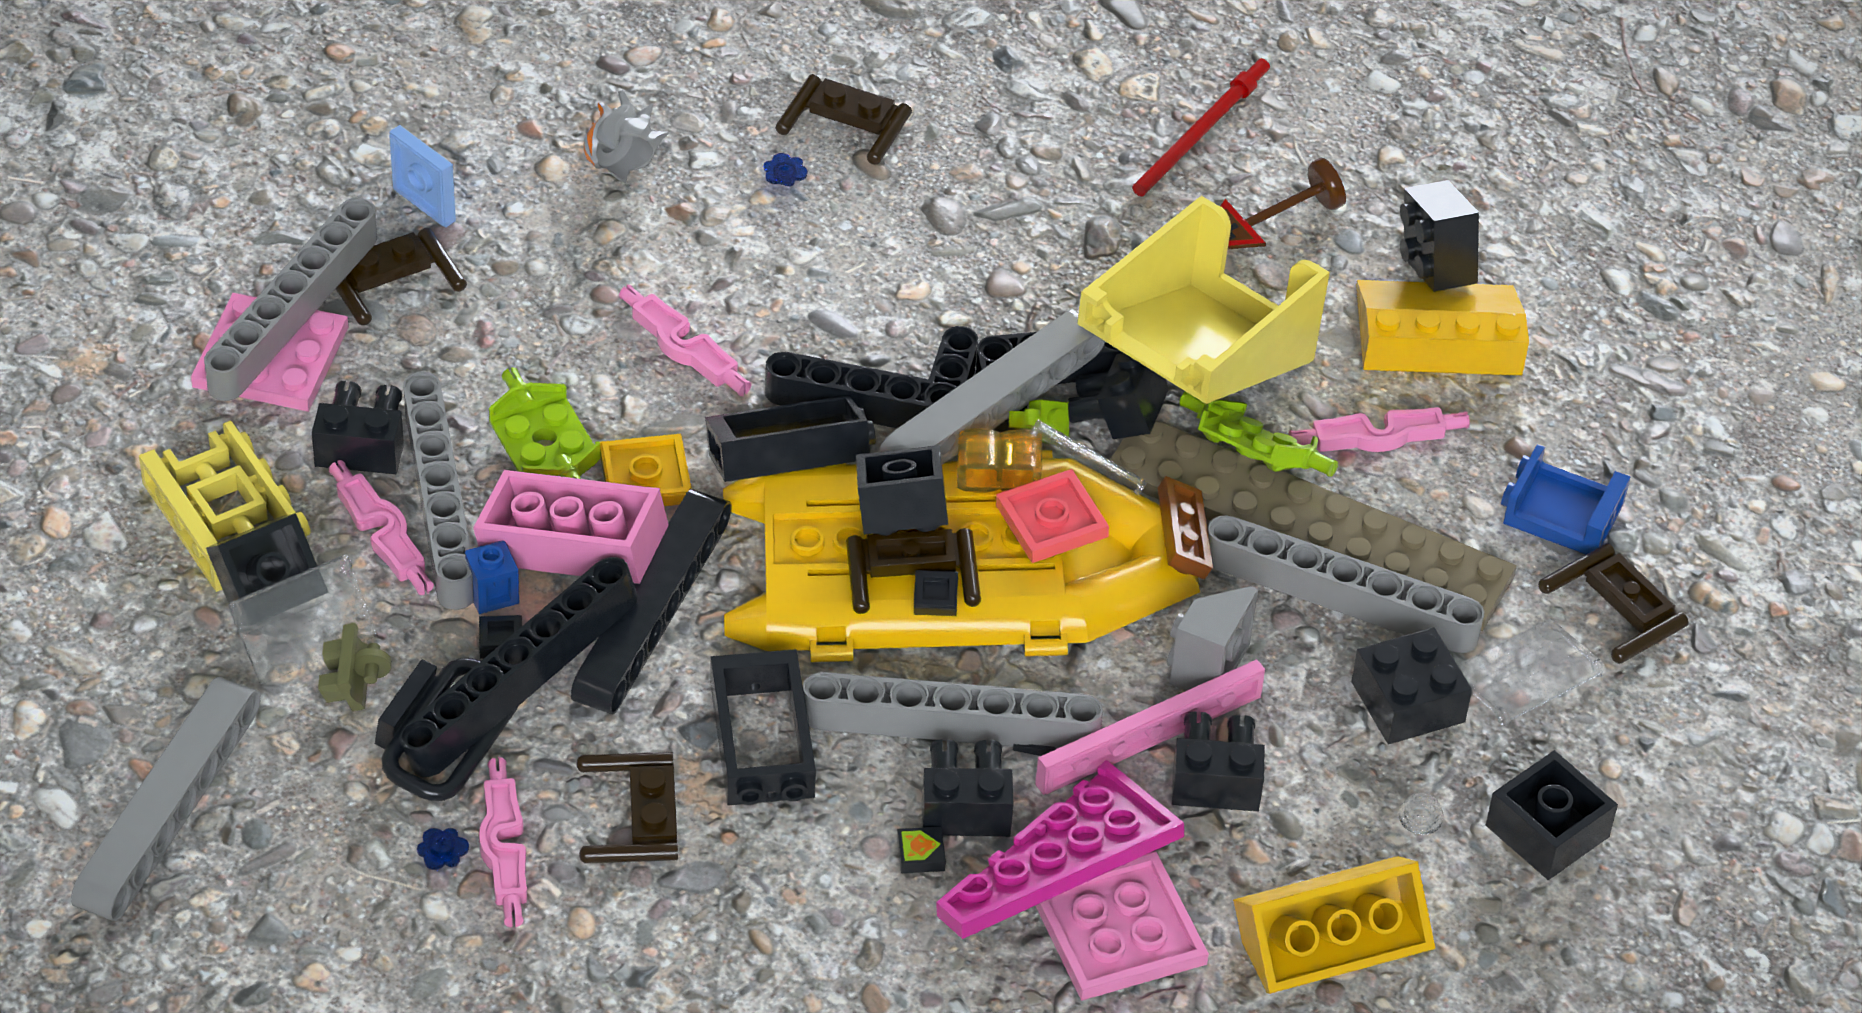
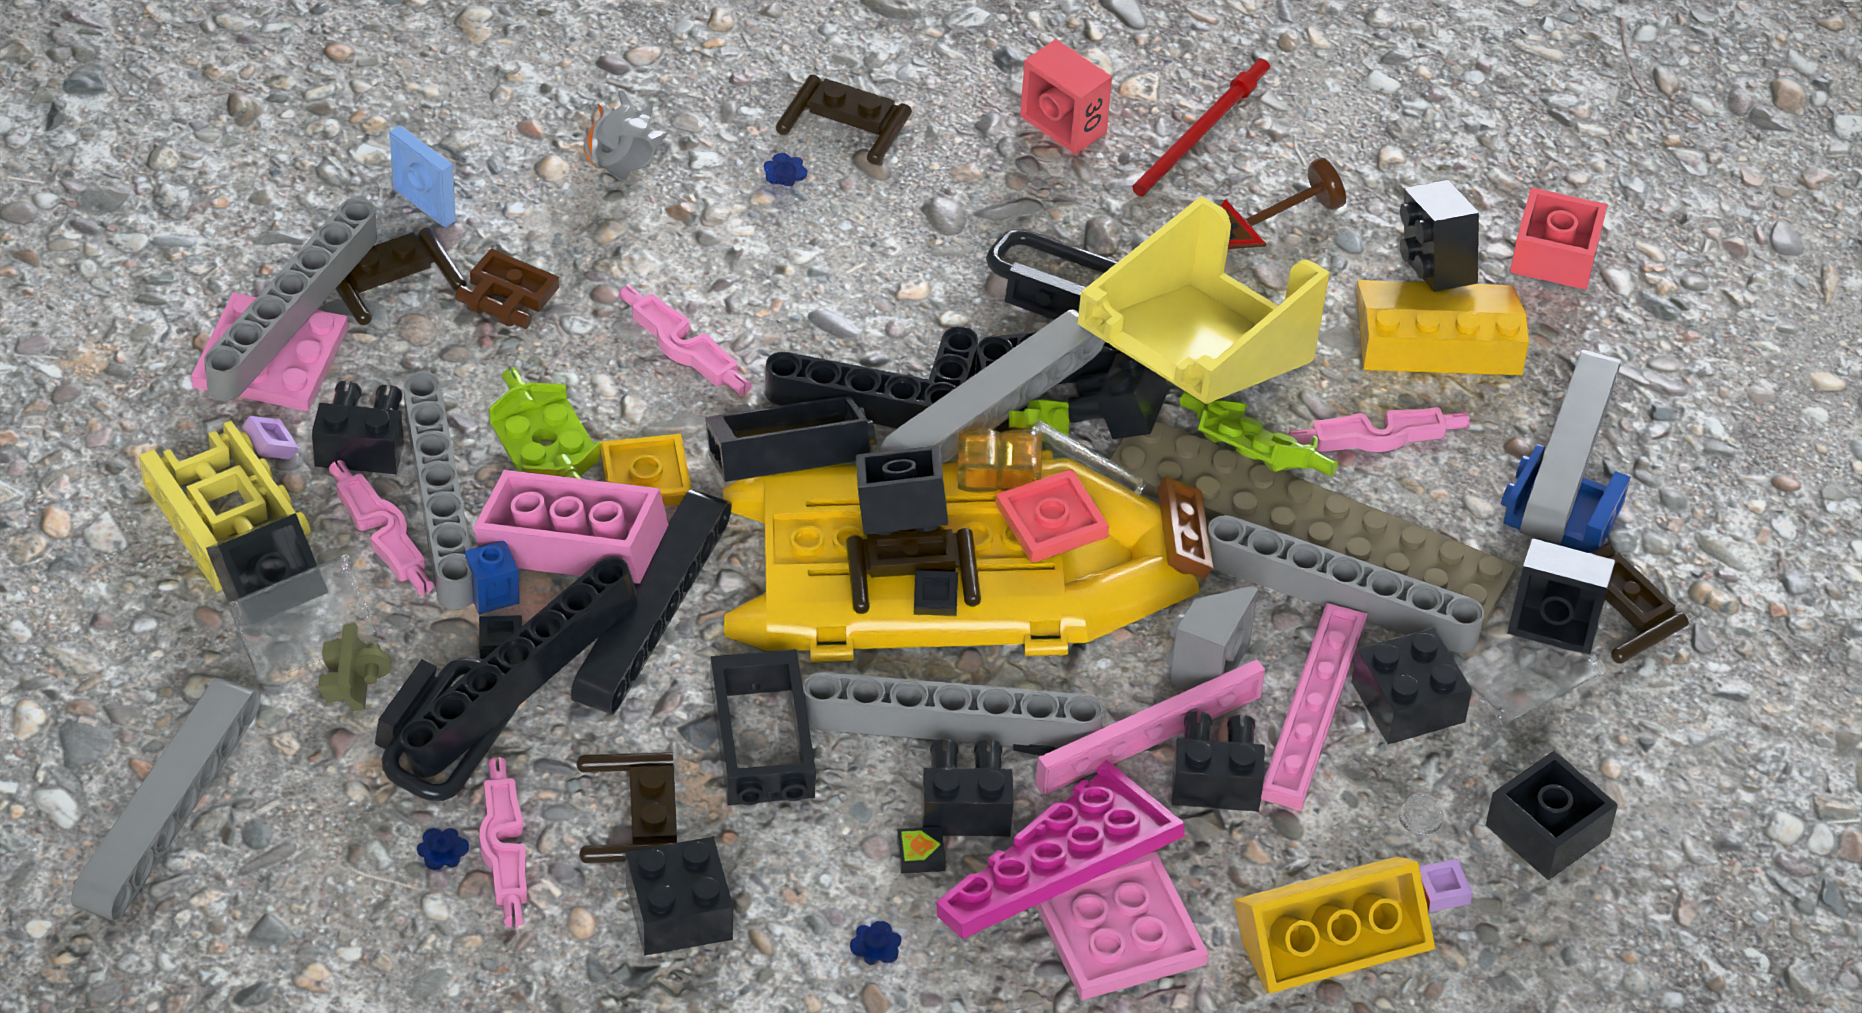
none -> lavender plate [241,416,299,460]
none -> reddish brown plate [455,248,559,329]
none -> black brick [625,836,733,956]
none -> clear blue plant [850,921,902,965]
none -> black bar [986,230,1118,320]
none -> coral brick [1020,39,1112,154]
none -> bright pink tile [1261,603,1367,811]
none -> lavender plate [1419,859,1473,913]
none -> black brick [1507,538,1615,656]
none -> coral brick [1510,187,1608,290]
none -> light grey beam [1520,349,1621,543]

